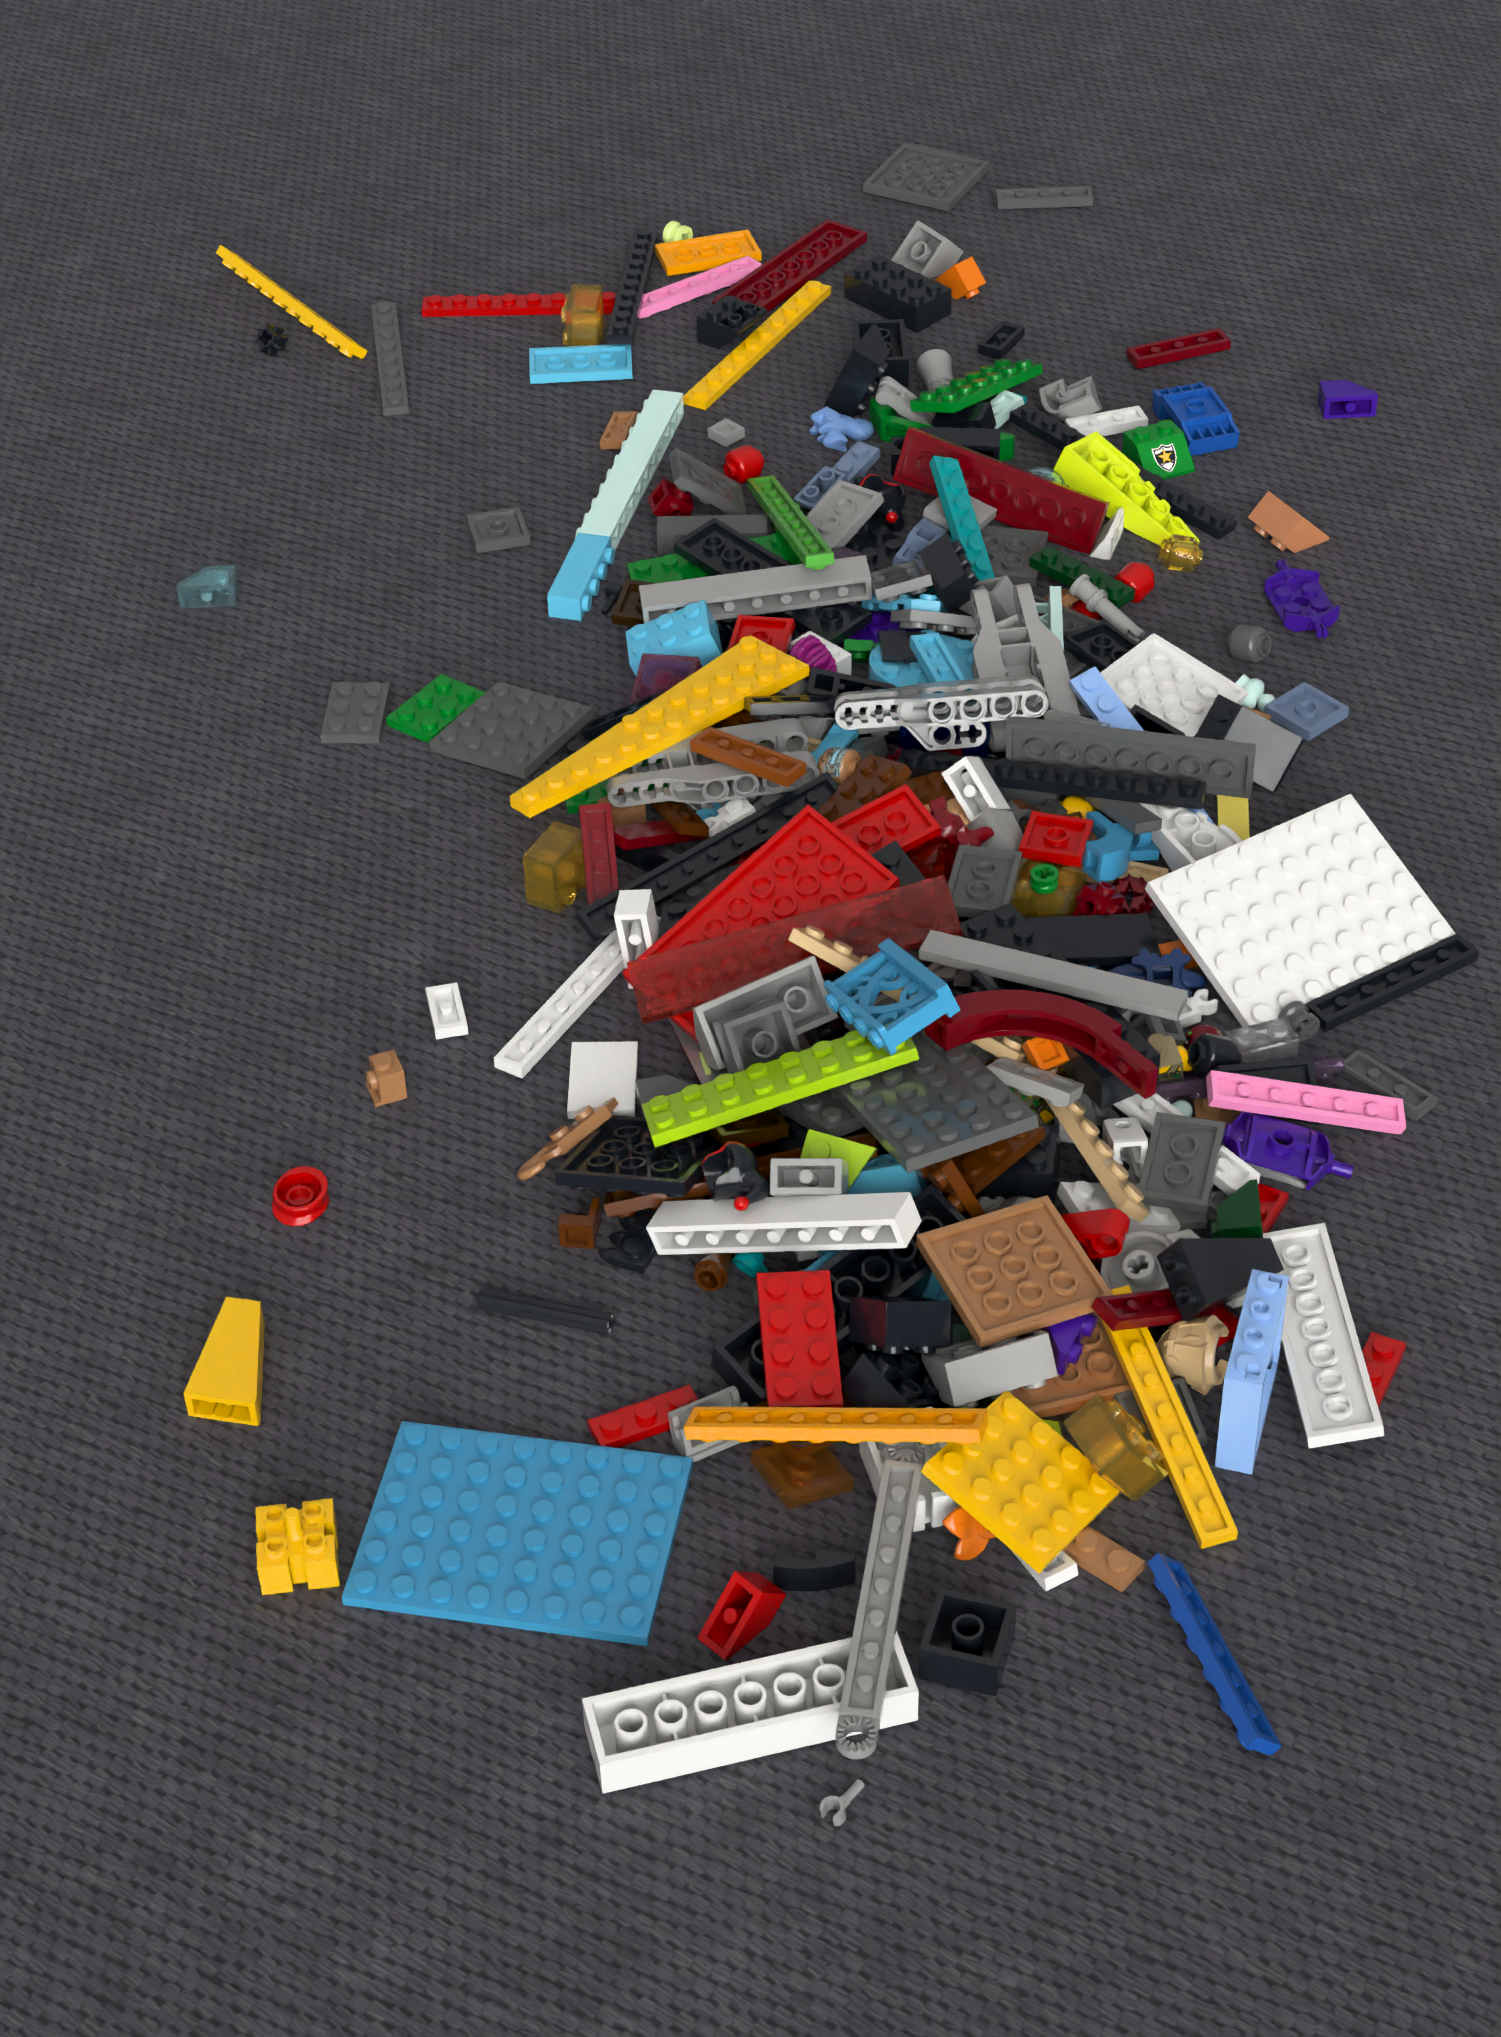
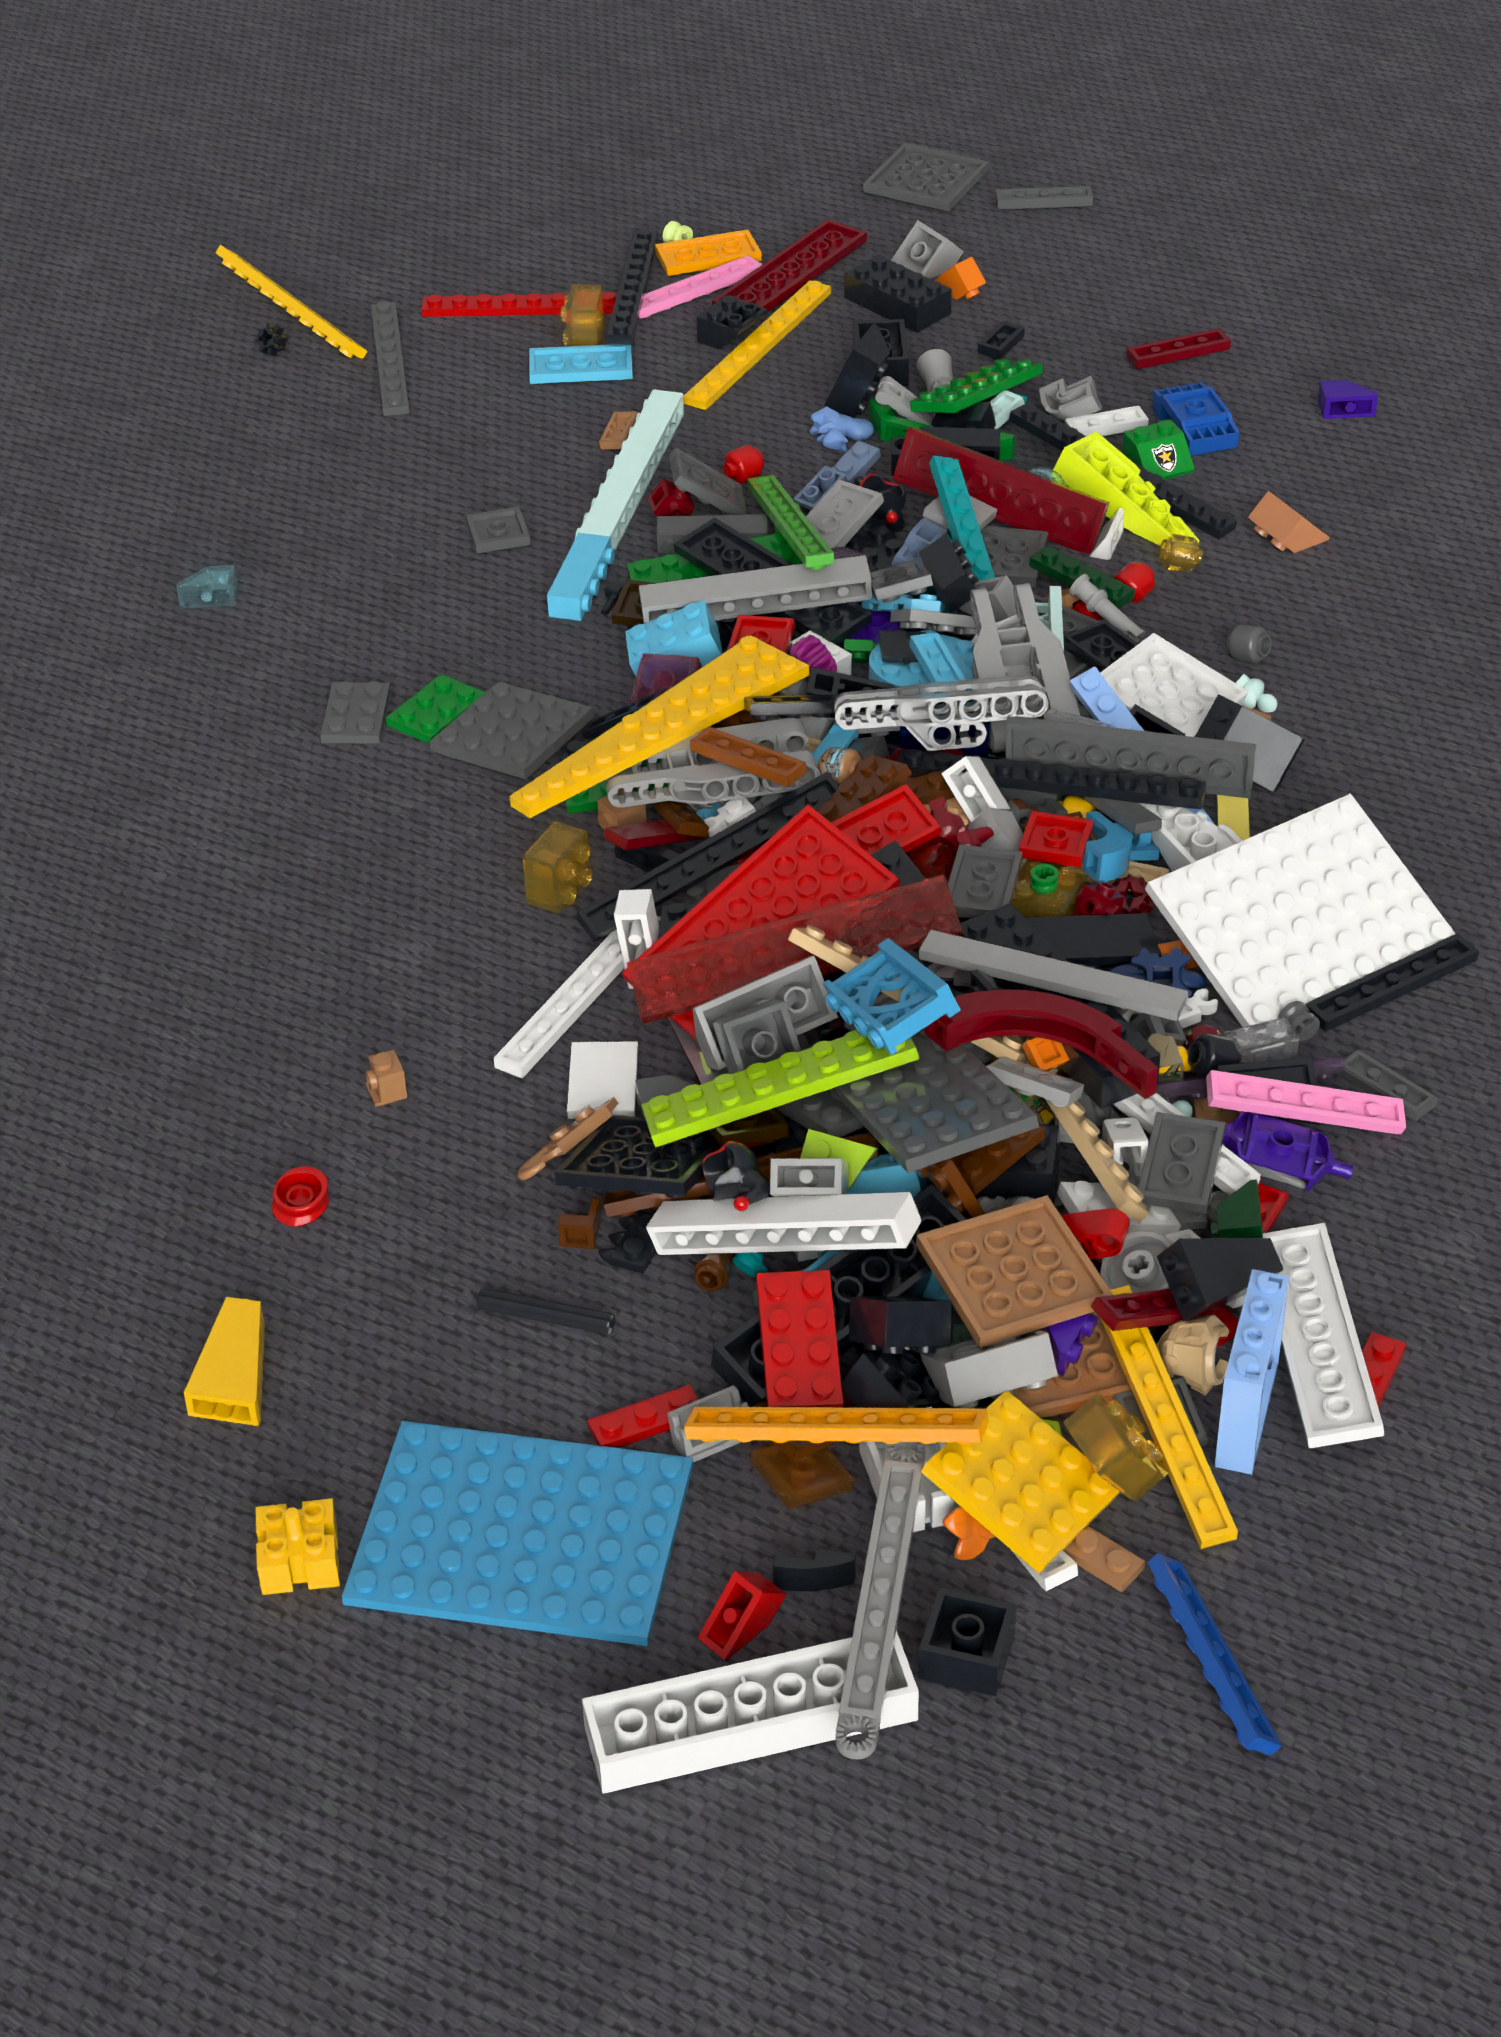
white plate [425,982,468,1040] -> none
dark red plate [579,803,619,906] -> none
light grey plate [707,418,745,447] -> none
light grey hand [820,1779,865,1826] -> none
dark purple plate [1264,559,1340,639] -> none
sand blue plate [1264,682,1349,741] -> none

